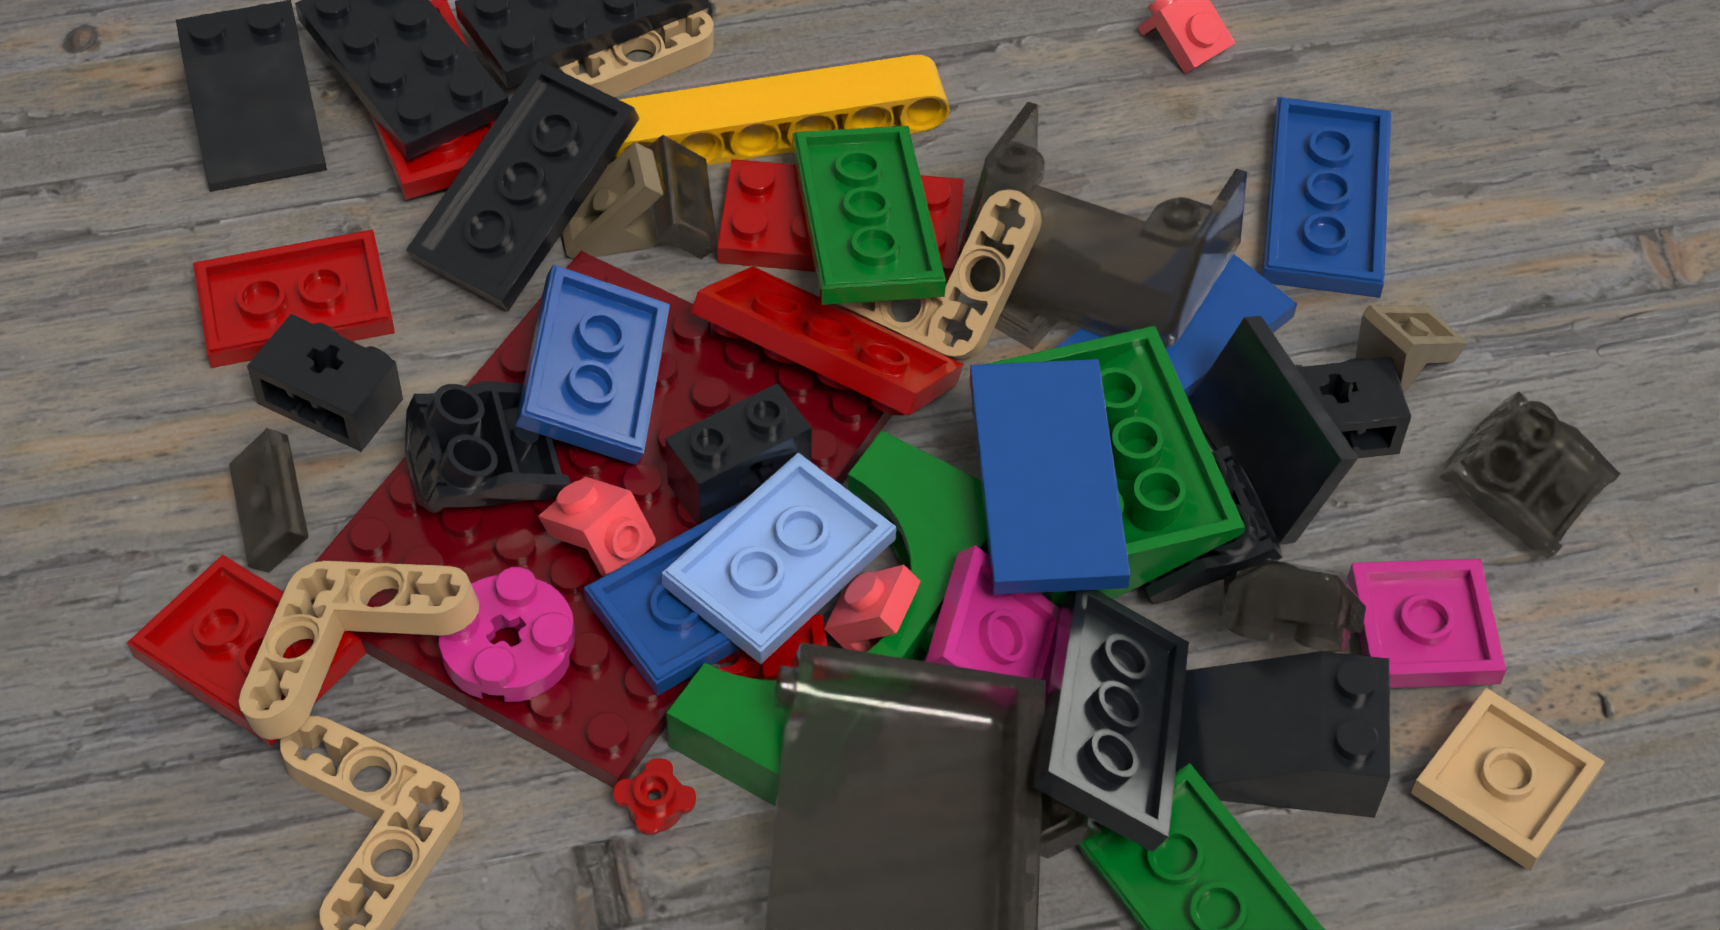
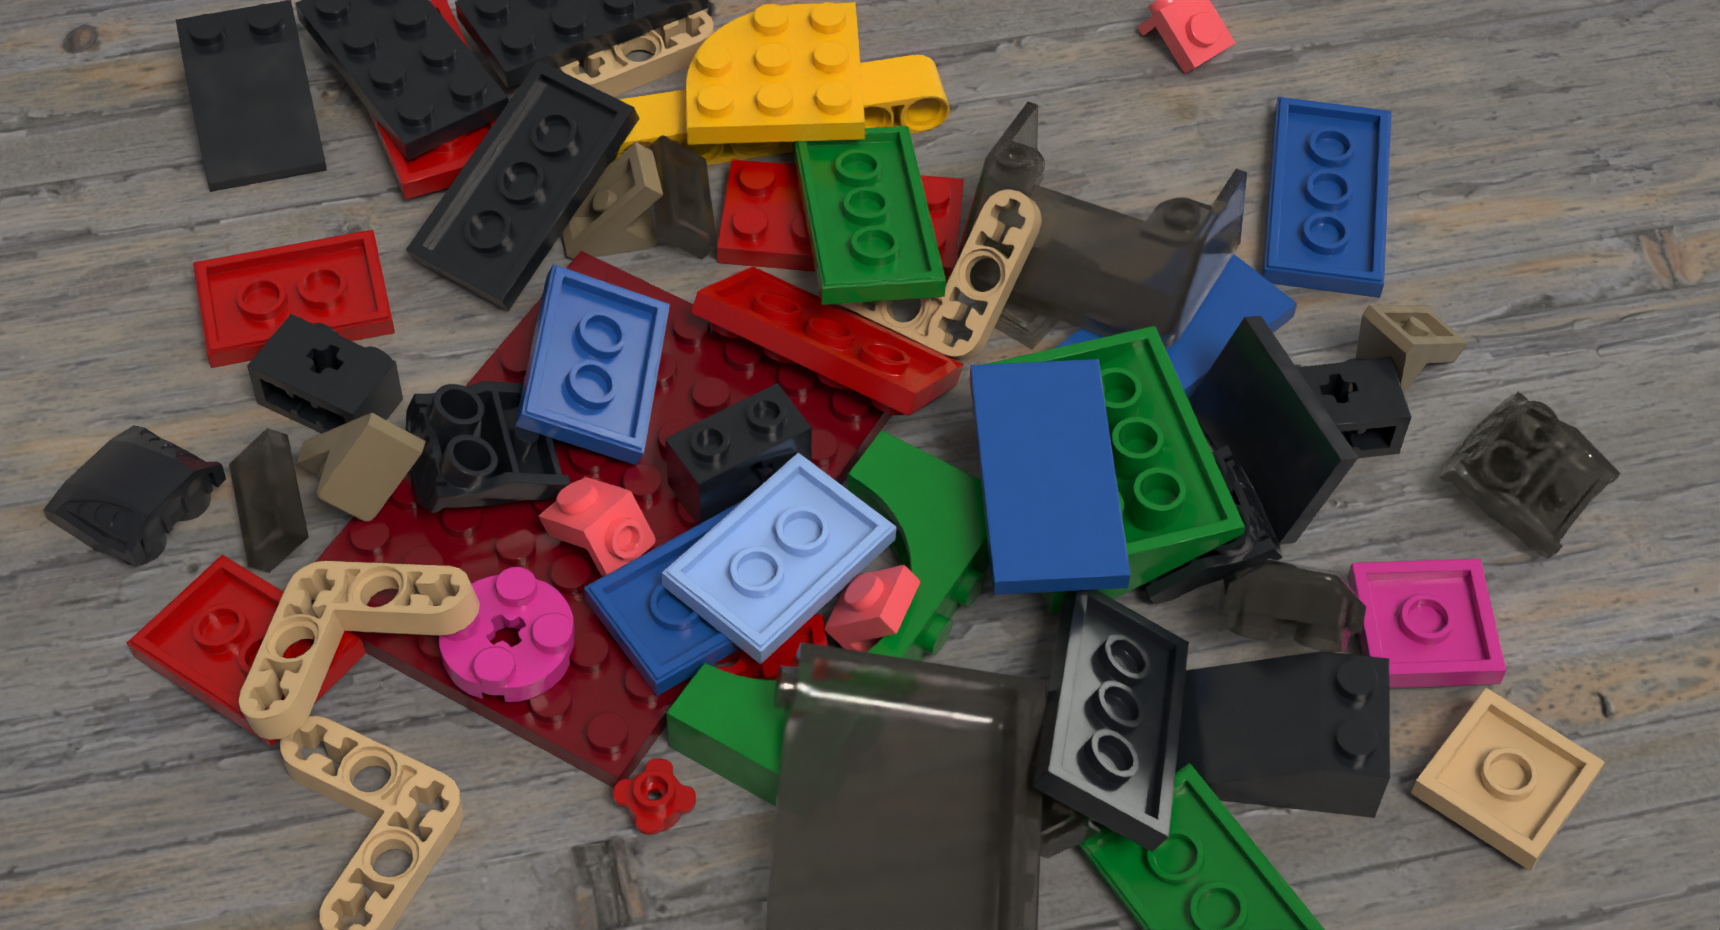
dark pink plate [925,545,1061,732] -> none
none -> black slope [43,425,226,567]
none -> dark tan slope [296,413,426,522]
none -> yellow plate [686,2,865,145]

